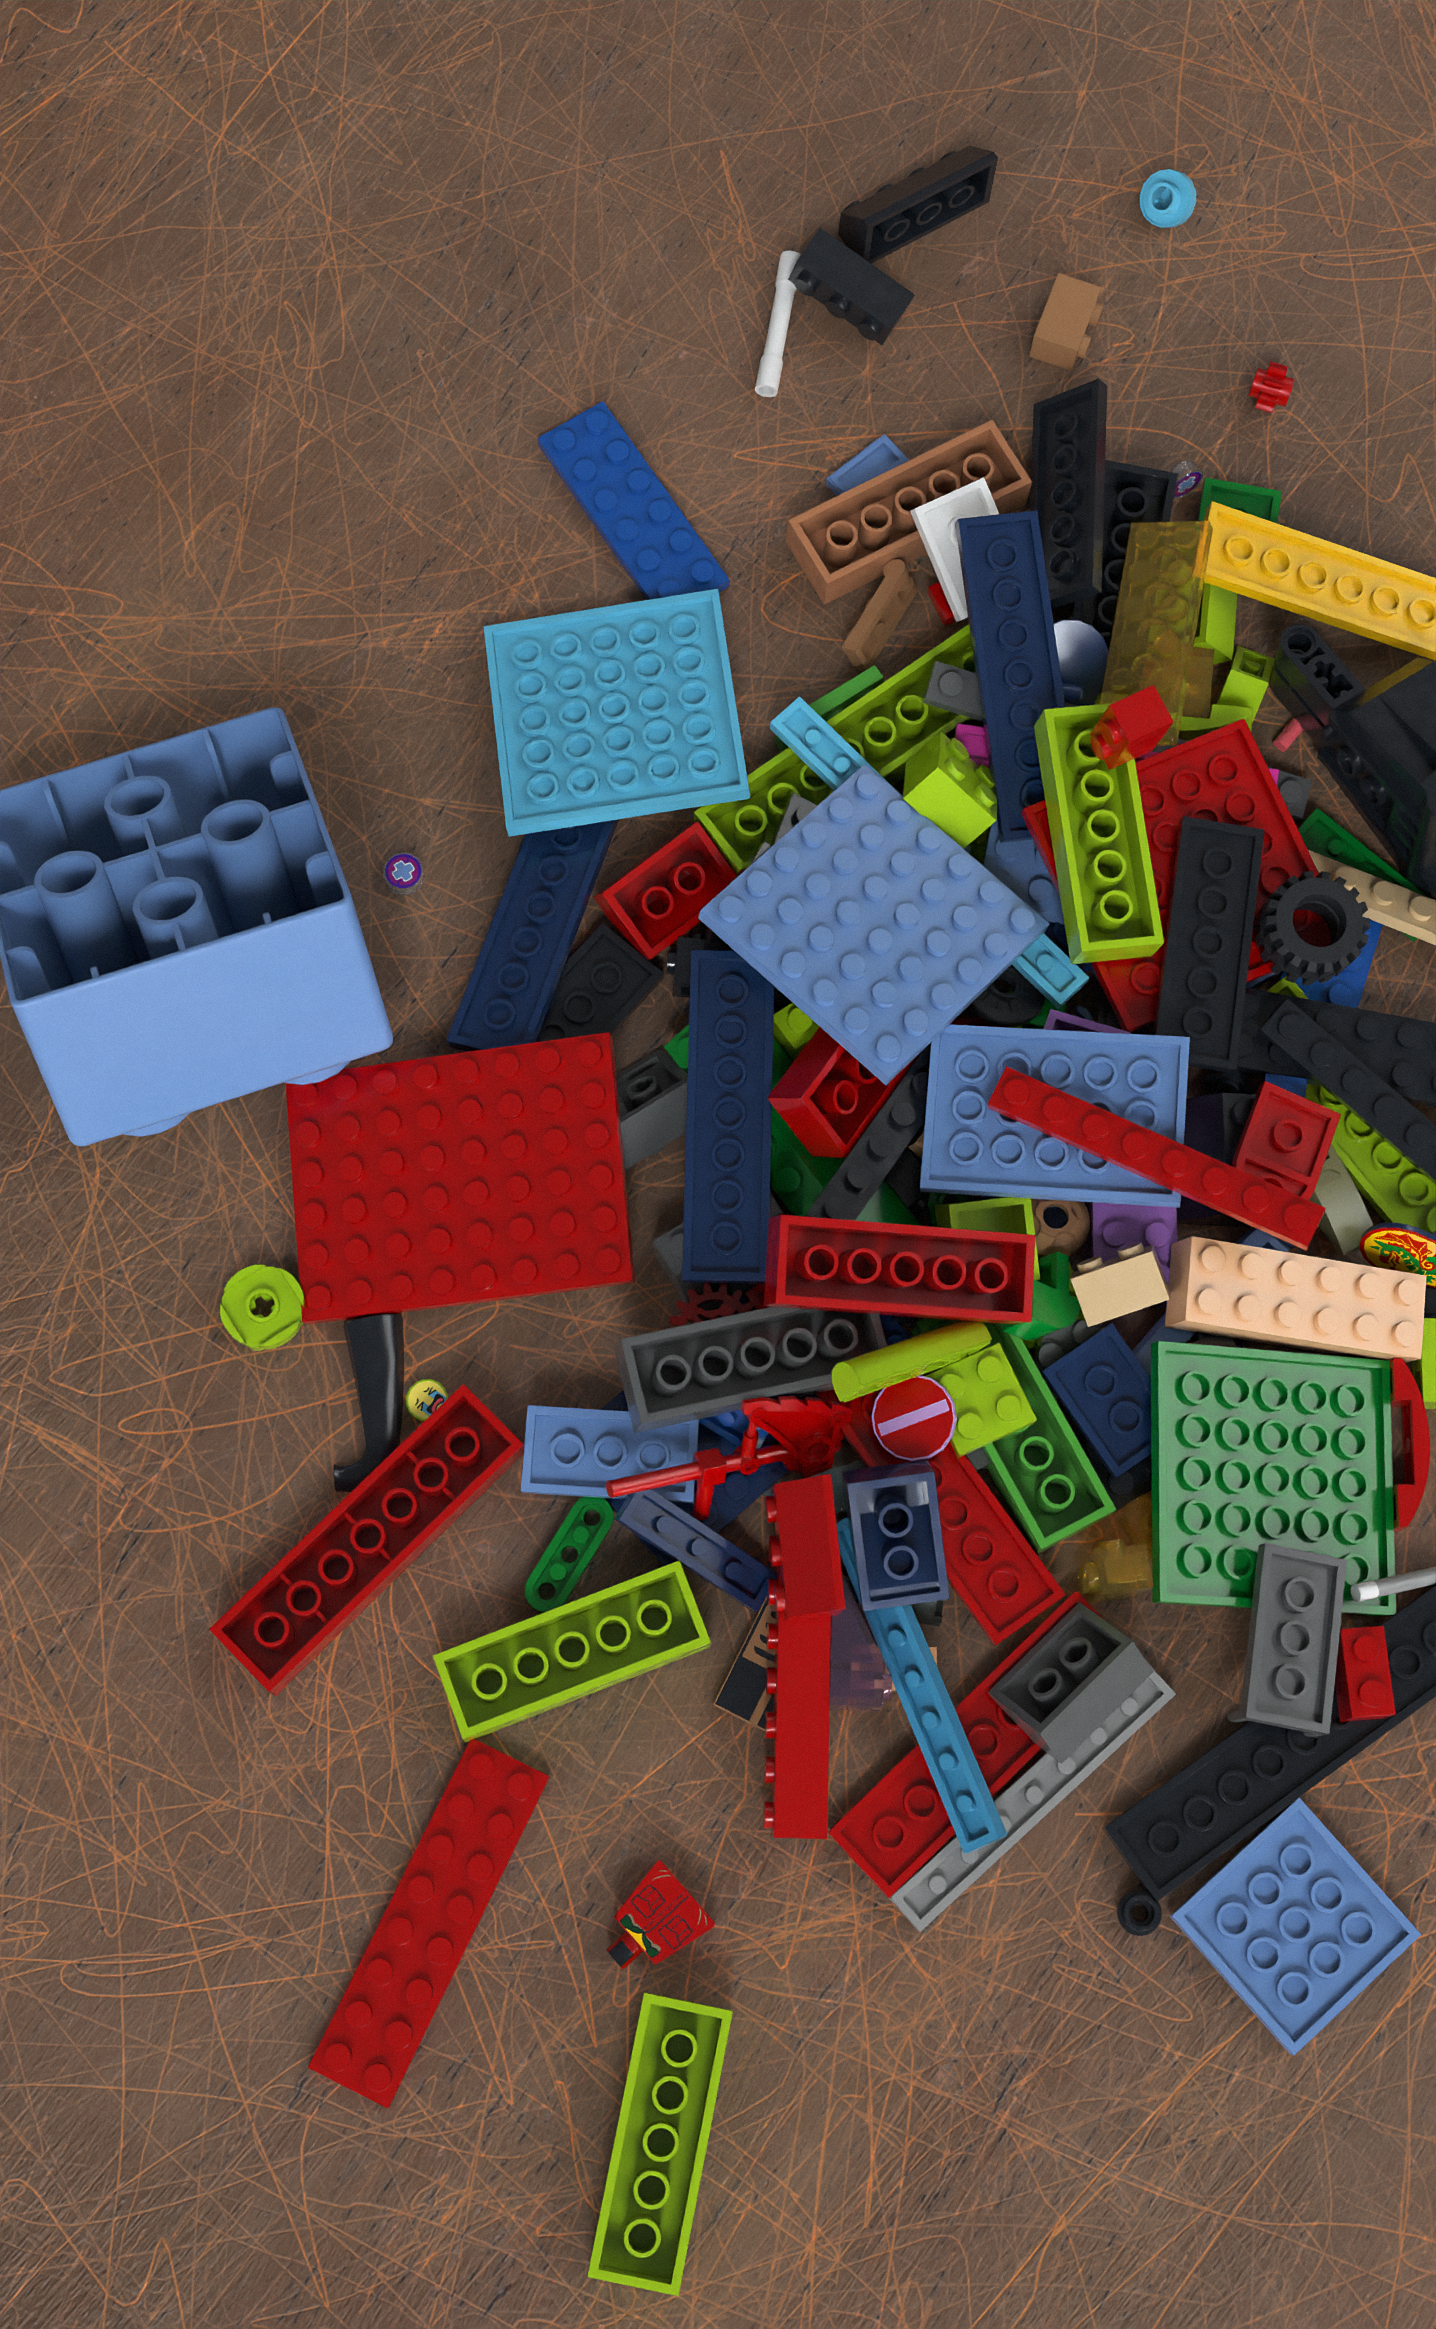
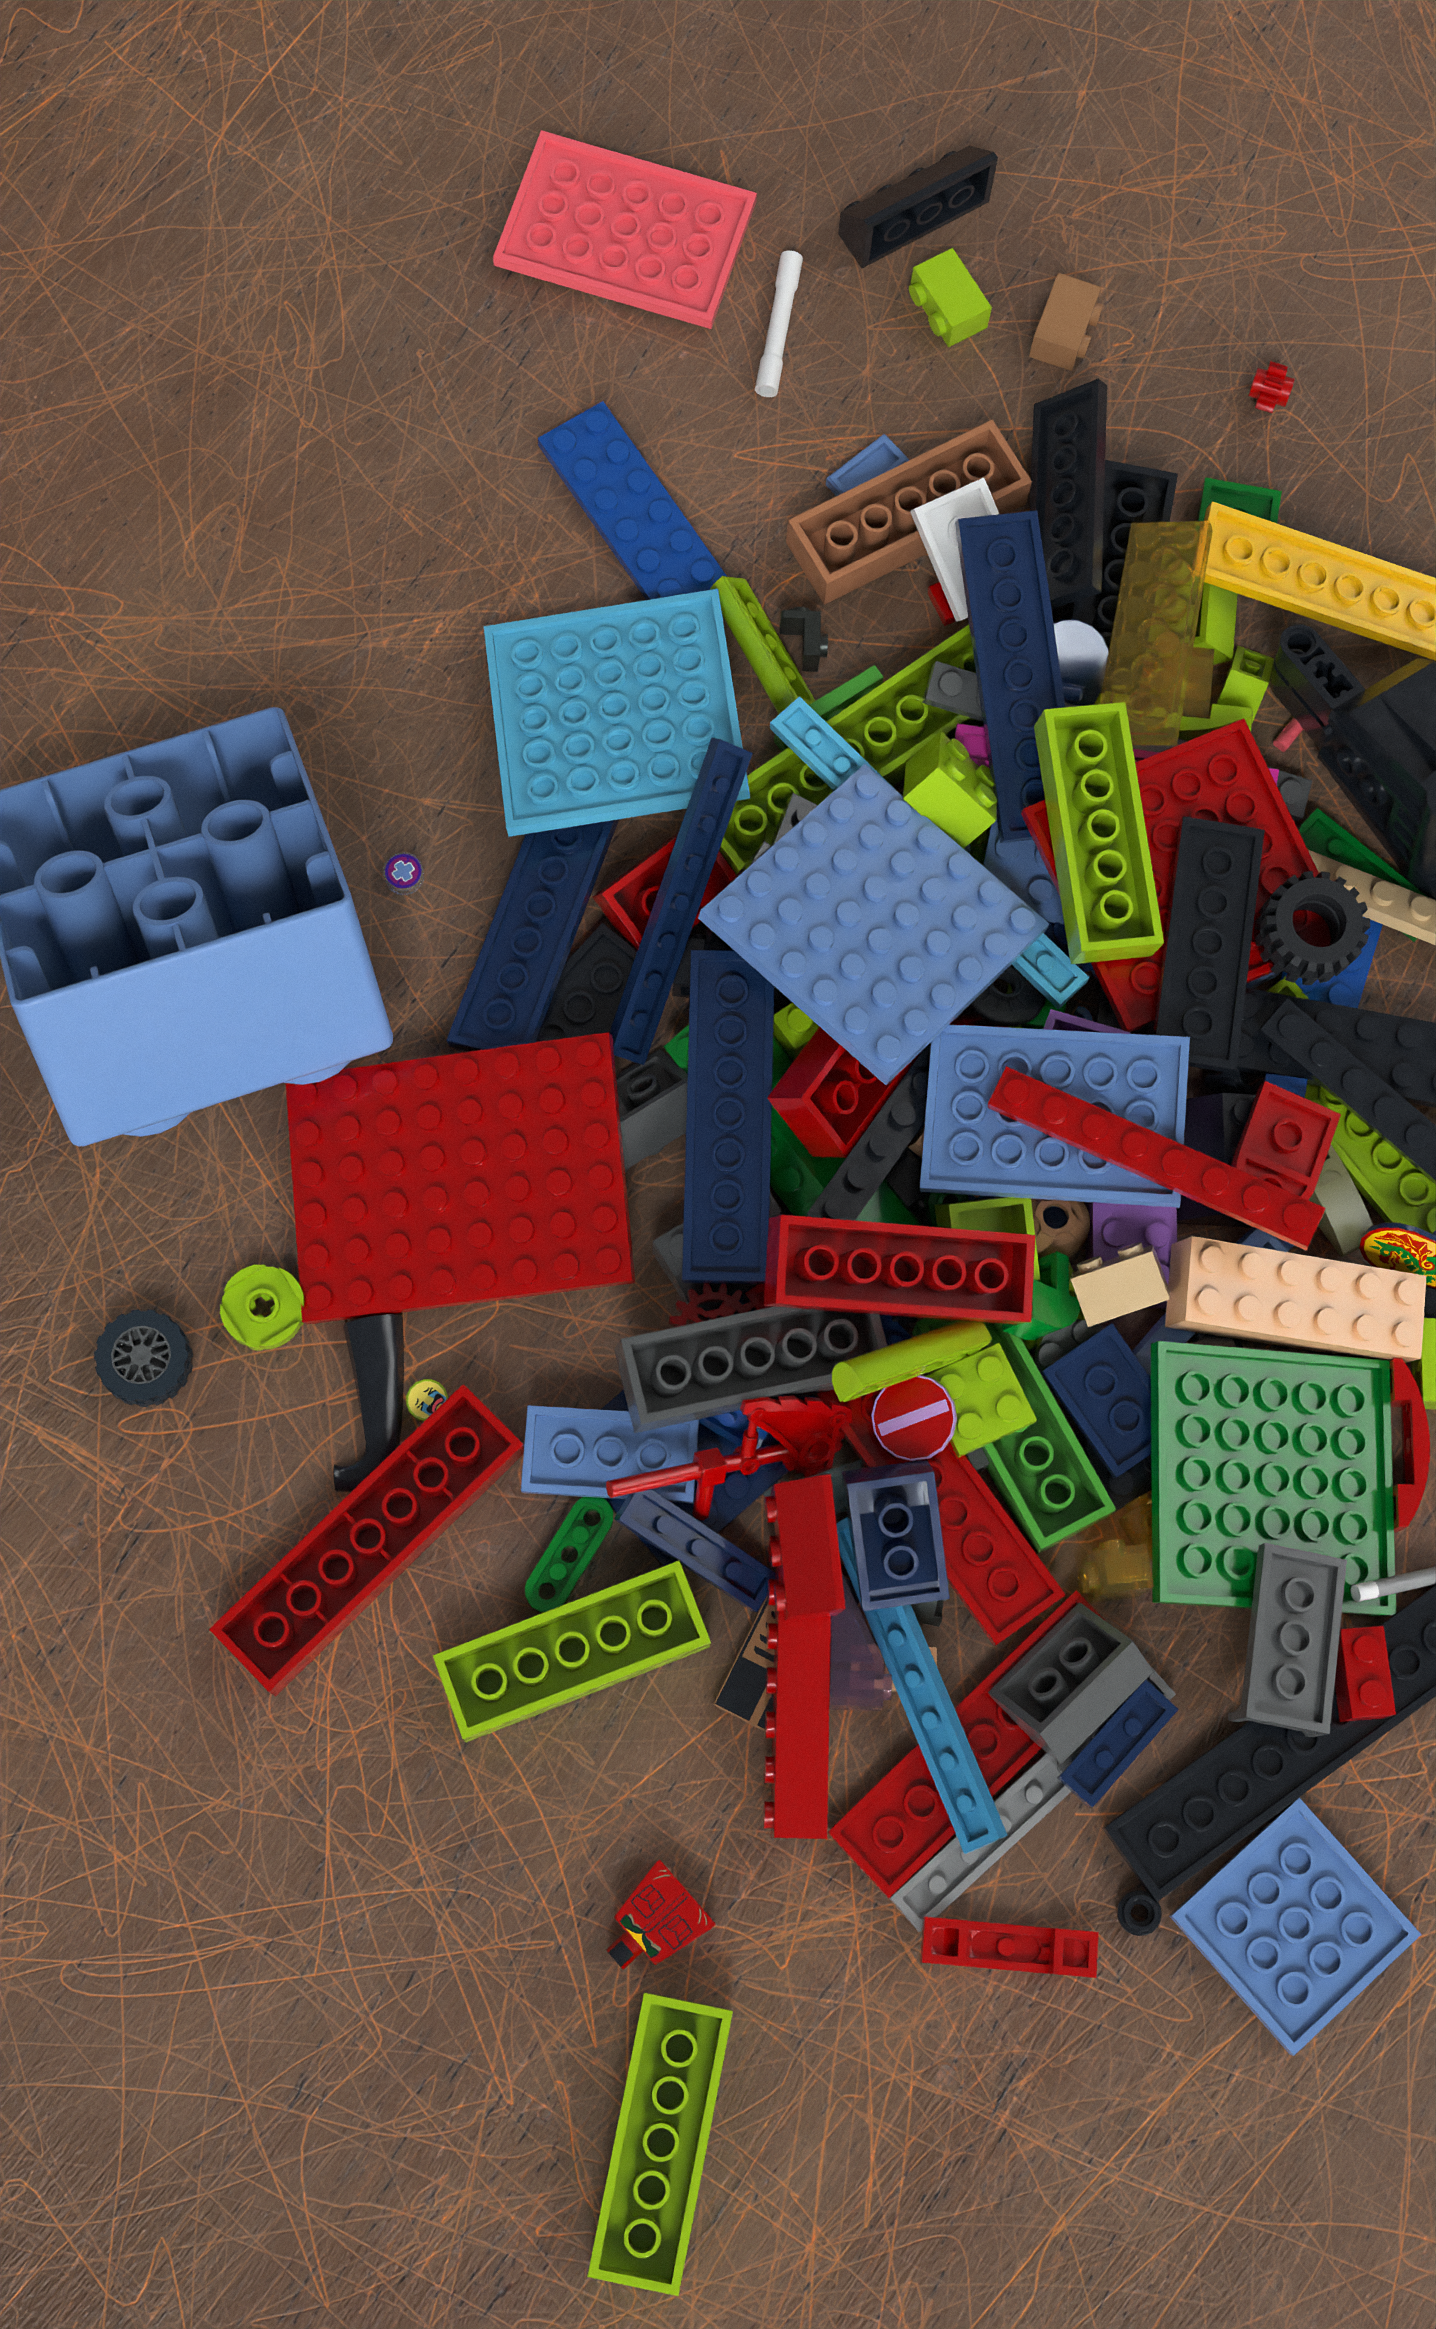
red plate [308,1739,550,2109] -> none
black brick [788,228,915,345] -> none
medium nougat plate [842,559,917,672] -> none
red brick [1090,685,1174,770] -> none
medium azure plate [1140,169,1196,228] -> none
tile [1169,461,1203,498] -> none
none -> black wheel [94,1309,193,1407]
none -> coral plate [493,130,757,329]
none -> dark blue plate [609,738,753,1065]
none -> lime brick [710,576,815,714]
none -> pearl dark grey bracket [780,607,828,672]
none -> lime brick [909,248,992,348]
none -> red slope [920,1916,1099,1978]
none -> dark blue plate [1057,1680,1179,1808]

